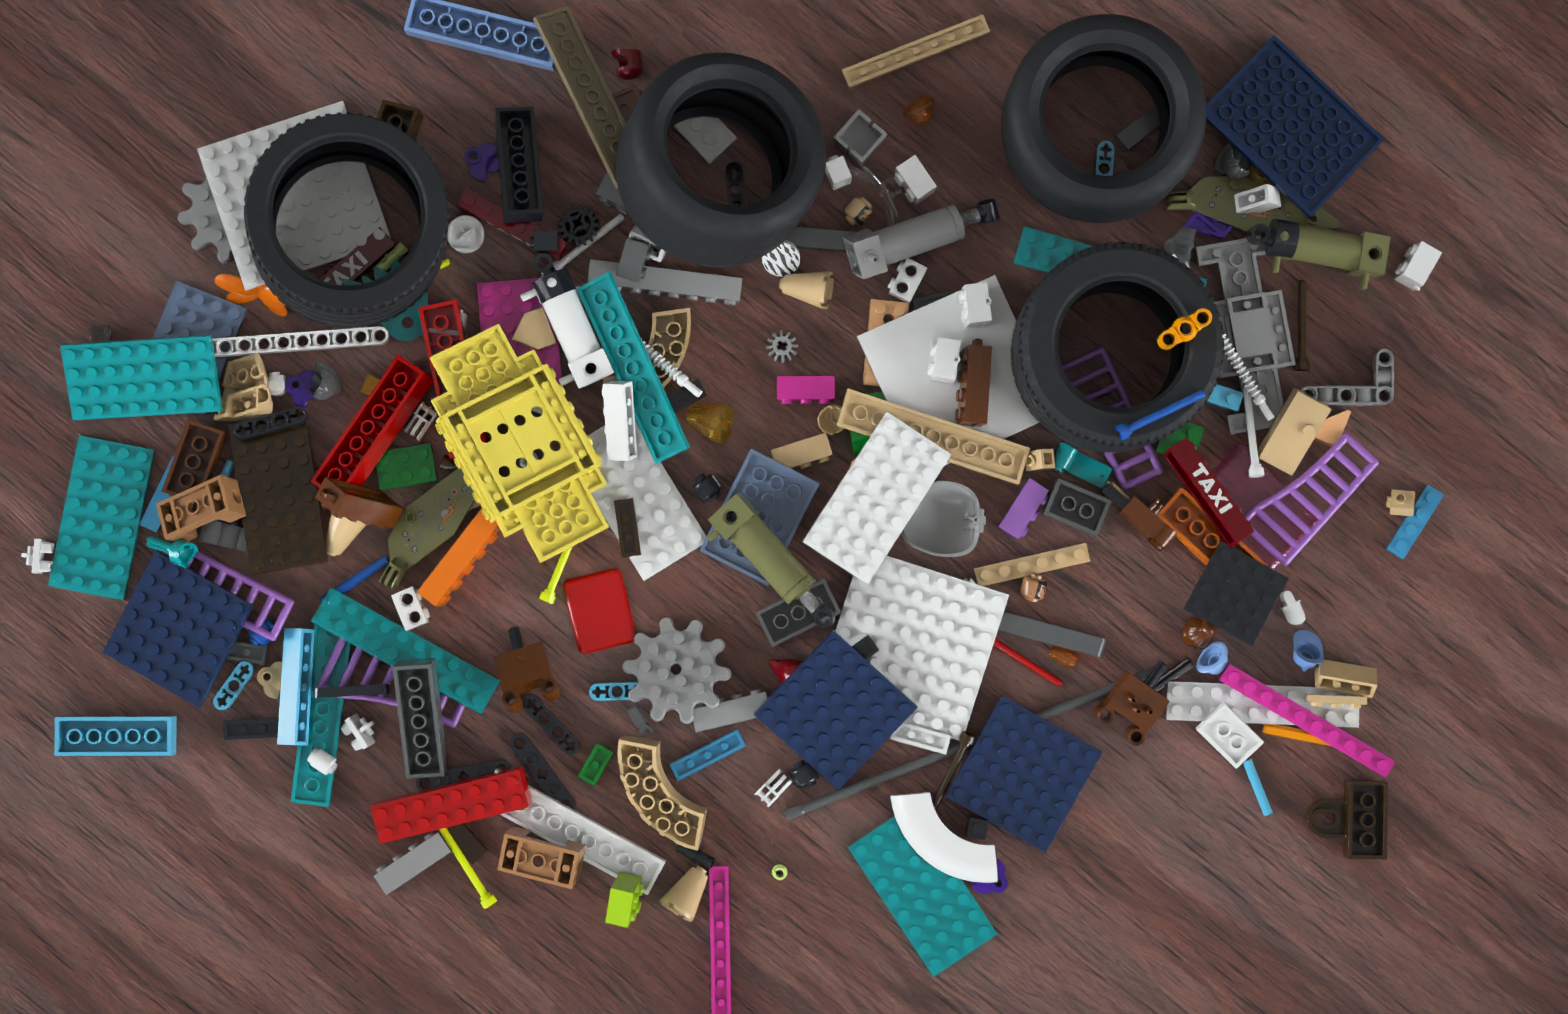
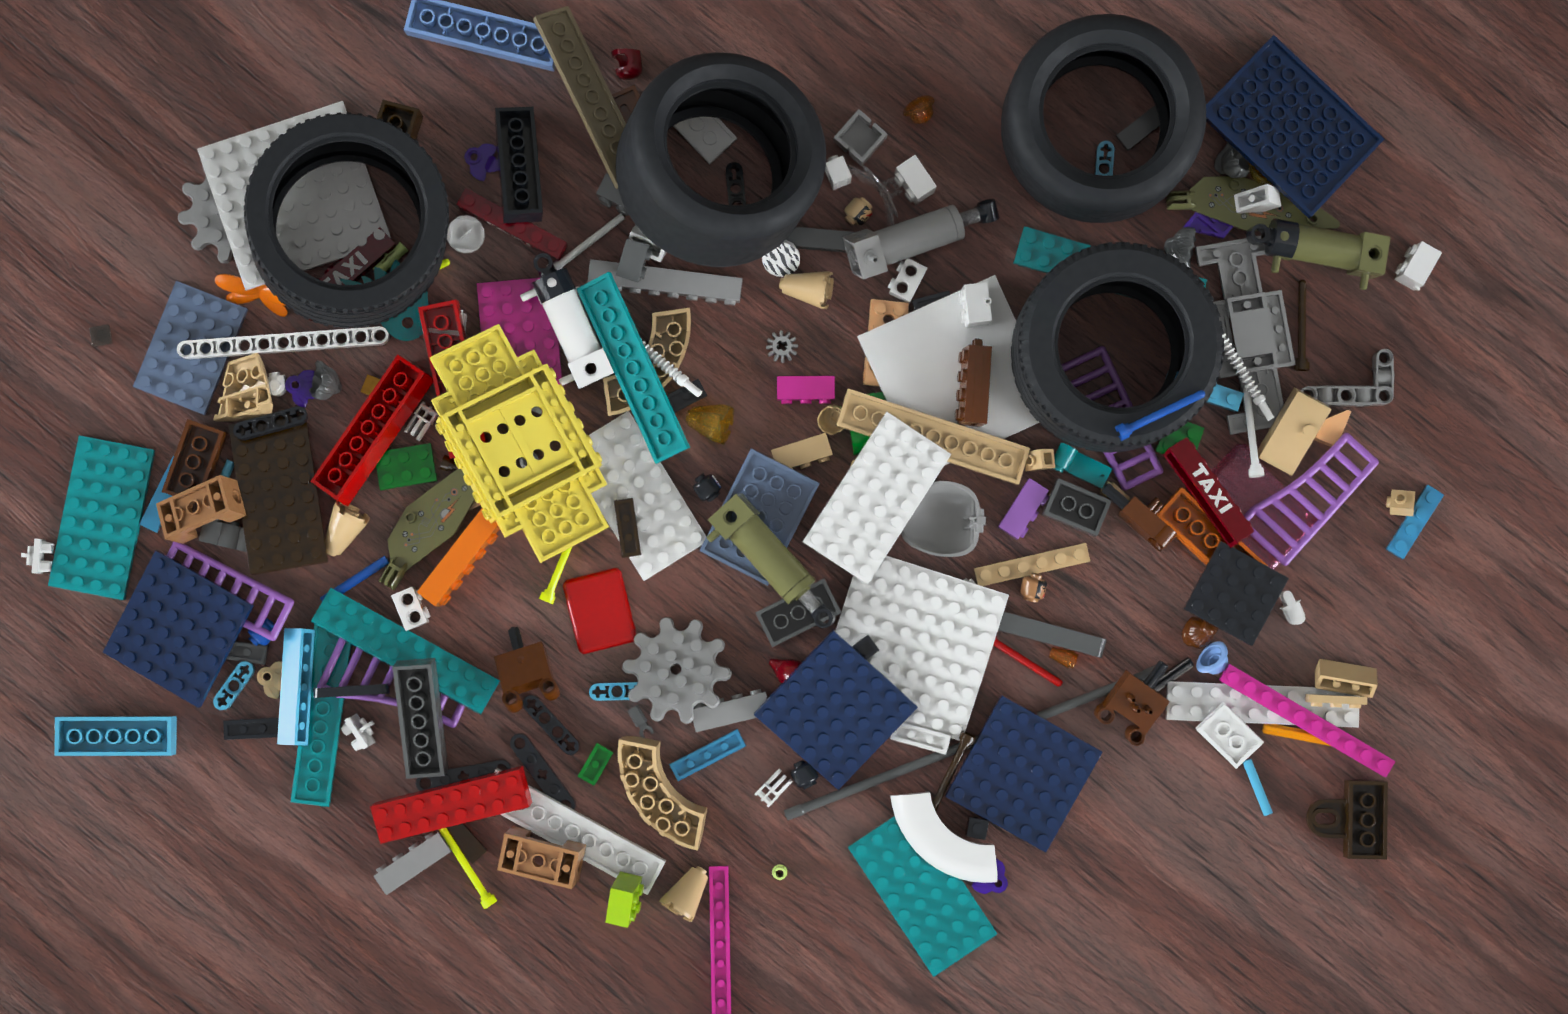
teal plate [60,335,223,420] -> none
teal piece [146,536,198,568] -> none
white brick [307,748,338,775] -> none
reddish brown piece [315,477,404,529] -> none
tan slope [511,307,556,350] -> none
black brick [530,231,559,253] -> none
black gear [557,205,600,247] -> none
white brick [602,381,637,461] -> none
black pin [676,845,716,869] -> none
tan plate [842,14,990,88] -> none
white brick [927,337,961,384] -> none
light orange piece [1157,308,1212,350] -> none
medium blue piece [1293,630,1324,672] -> none

